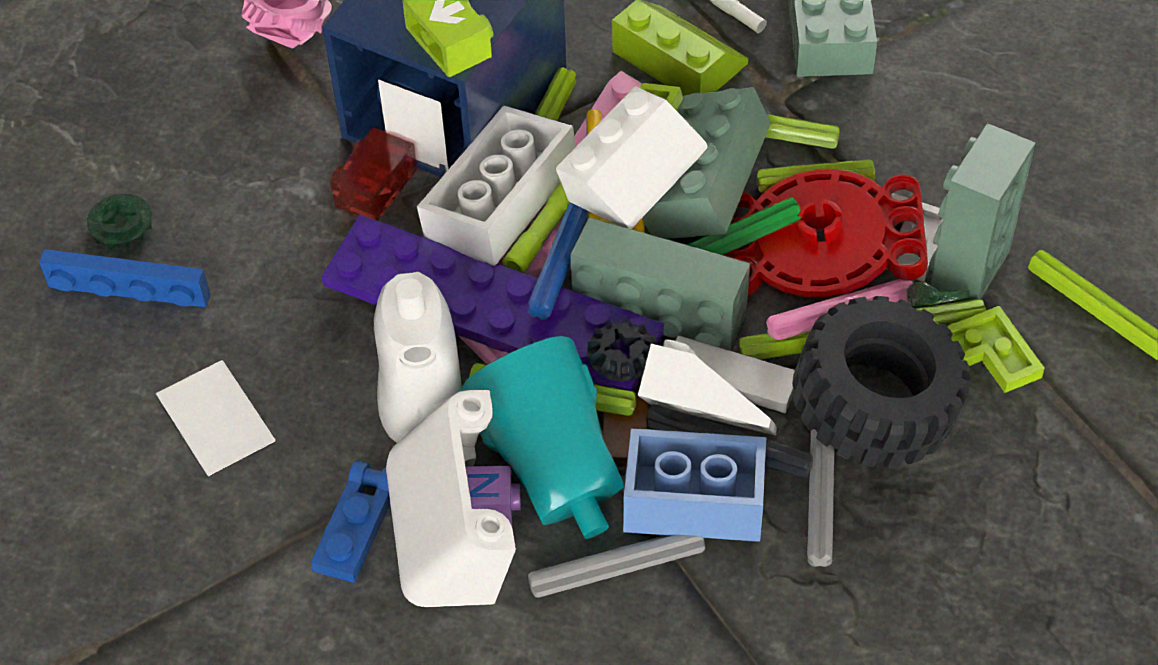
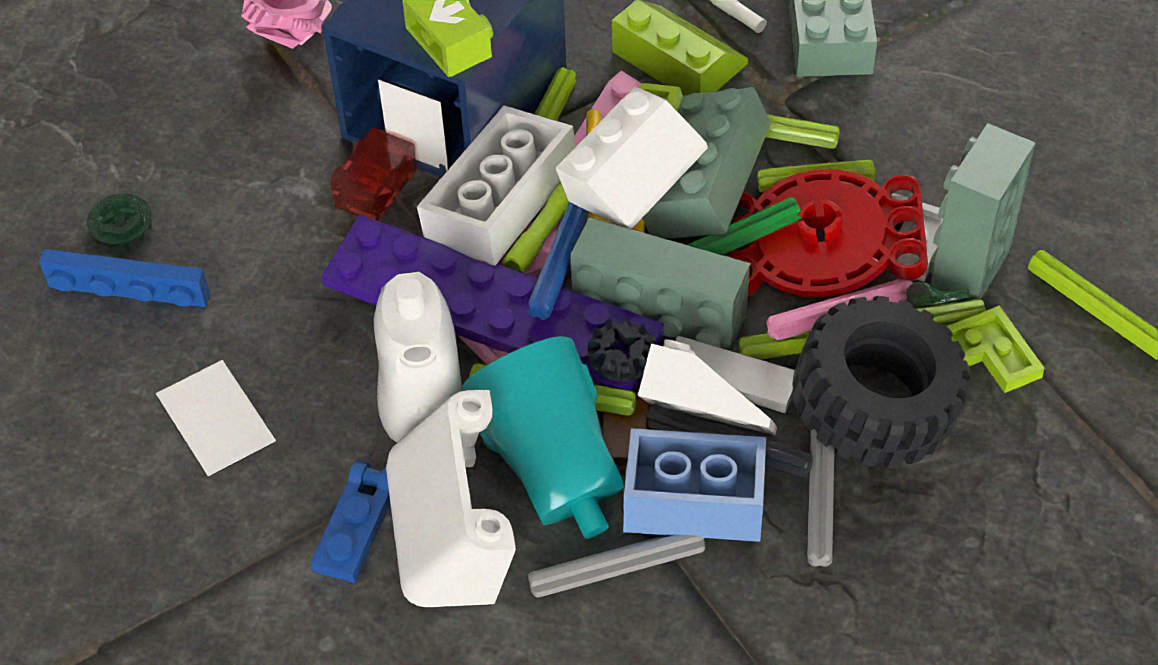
medium lavender brick [465,466,521,527] -> none

